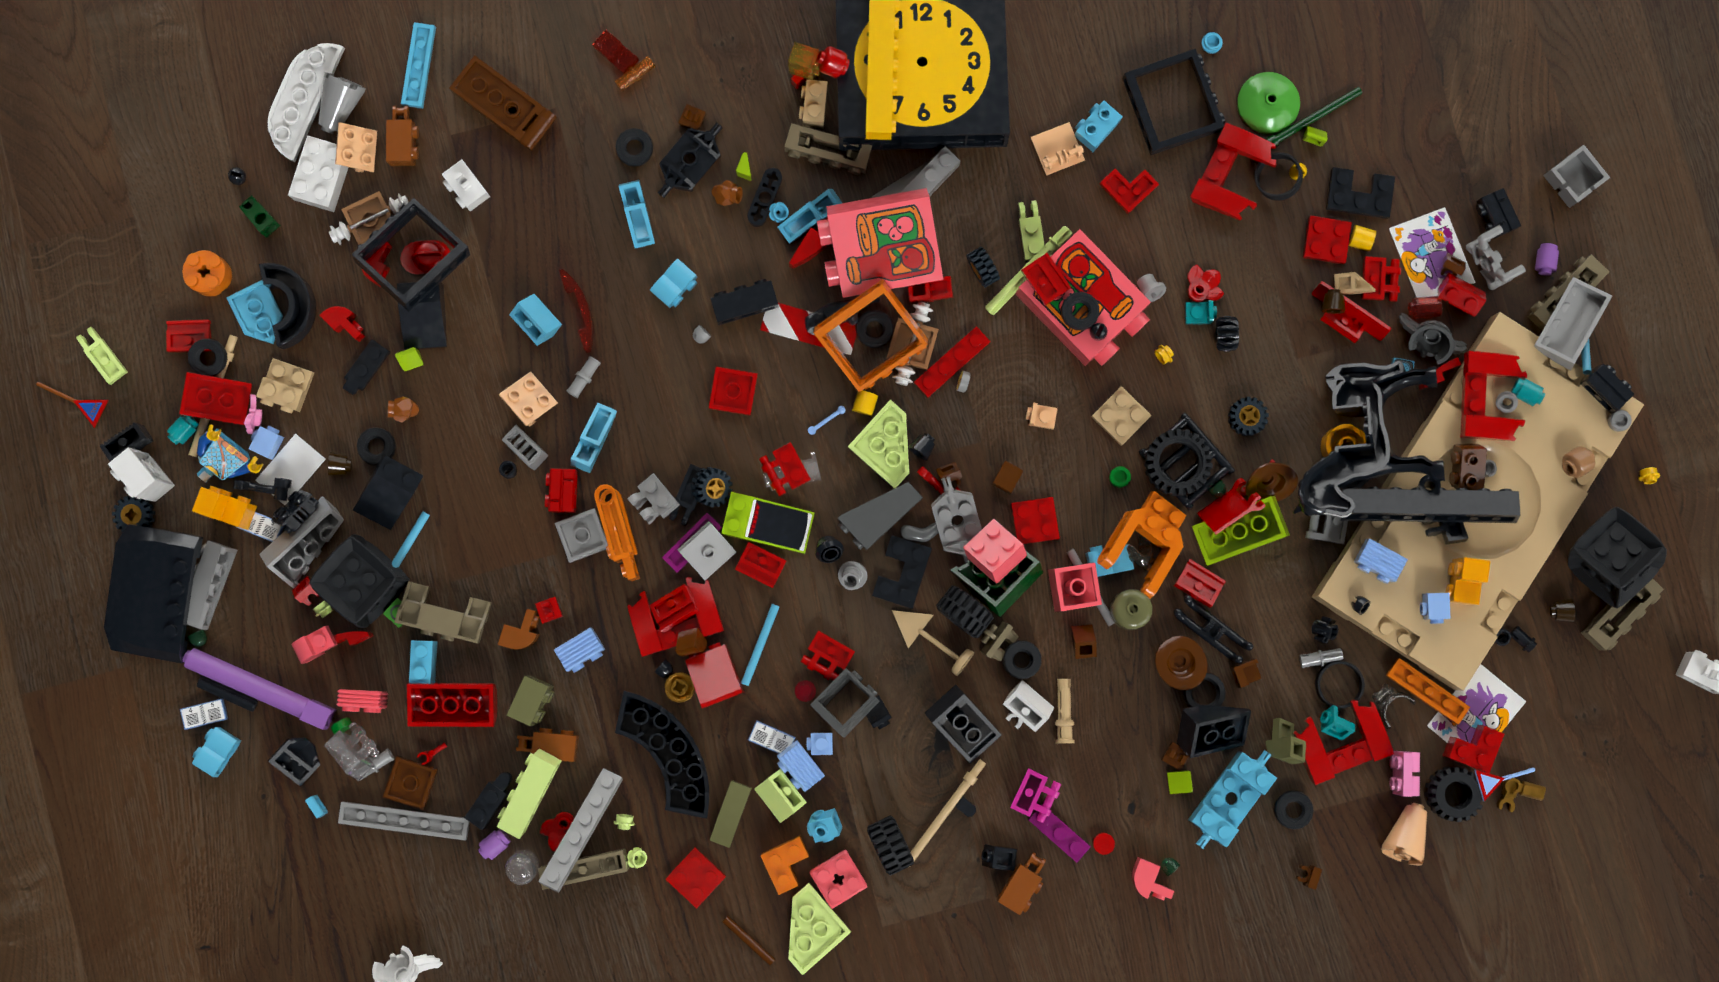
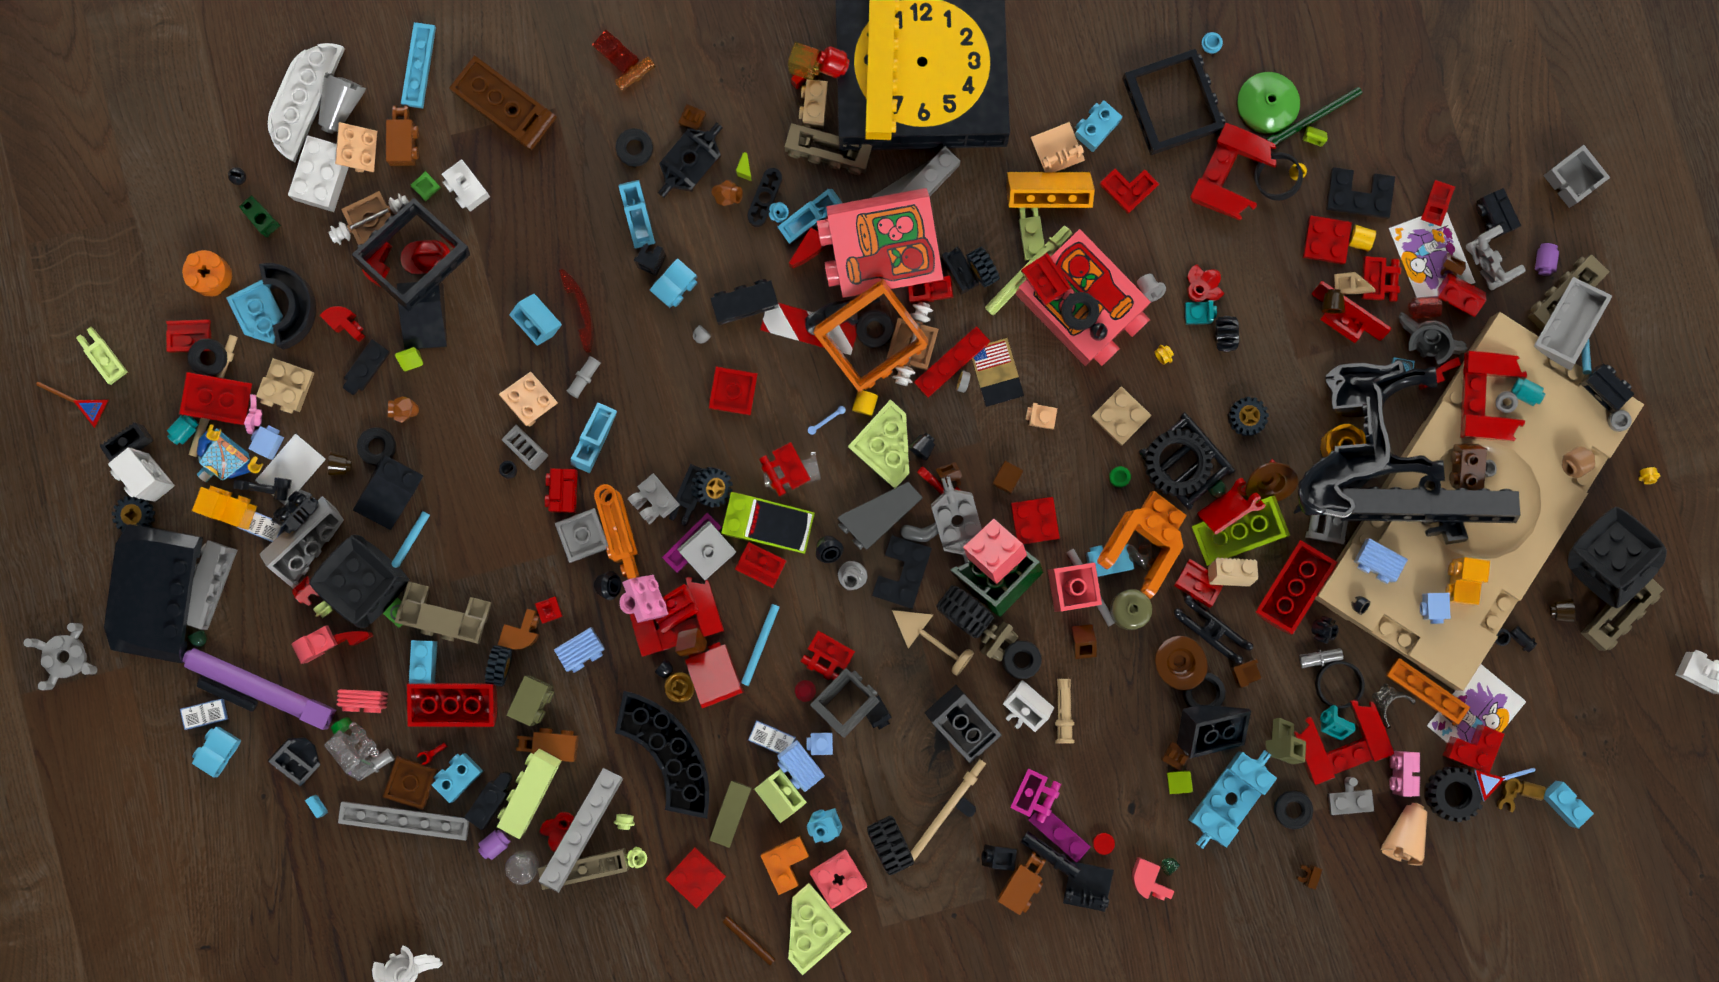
none -> light grey plate [24,623,97,690]
none -> bright green tile [411,171,441,202]
none -> medium azure brick [432,753,484,803]
none -> black wheel [485,646,512,687]
none -> black cone [594,571,622,600]
none -> bright pink plate [620,575,668,623]
none -> black hinge [634,243,666,277]
none -> black hinge [941,247,980,295]
none -> sticker [972,338,1024,407]
none -> light orange brick [1007,172,1095,208]
none -> black pin [1021,831,1081,880]
none -> black hinge [1063,861,1114,912]
none -> tan brick [1208,557,1258,586]
none -> red brick [1255,540,1338,635]
none -> light grey plate [1328,777,1374,815]
none -> red slope [1421,180,1455,227]
none -> medium azure piece [1544,781,1594,829]

